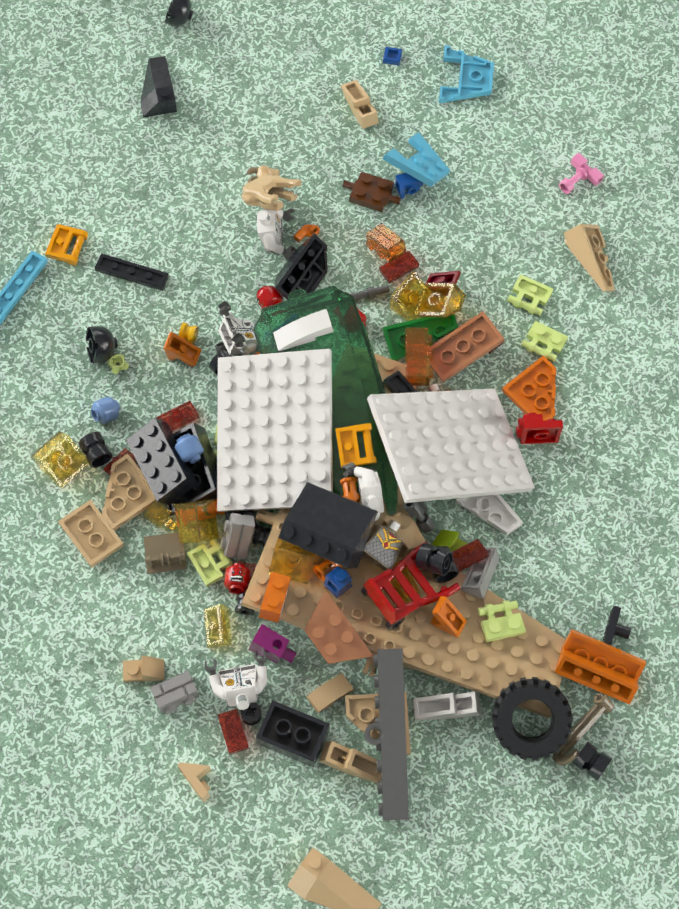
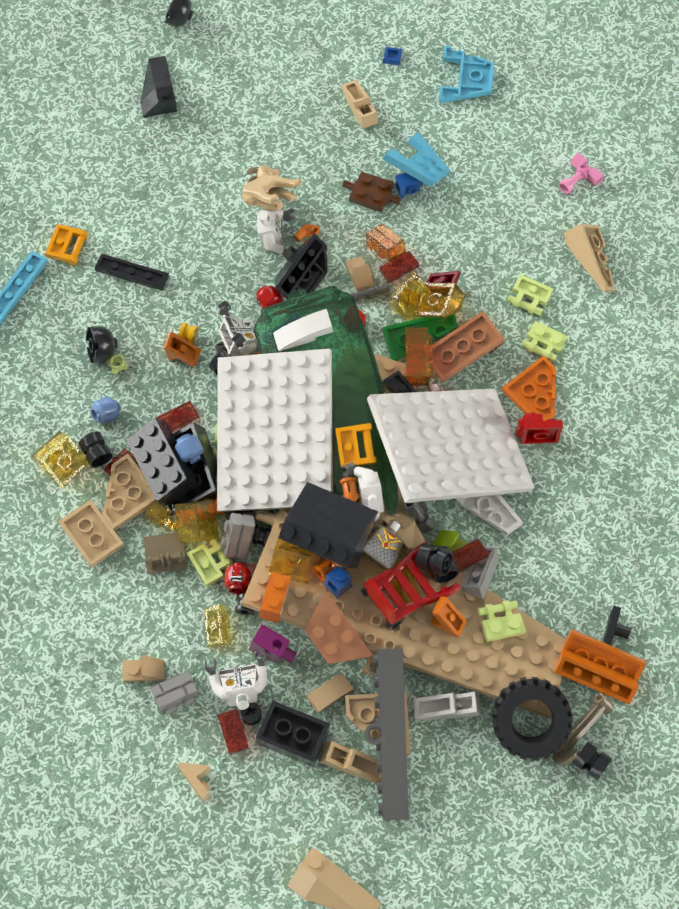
none -> tan slope [345,256,375,292]

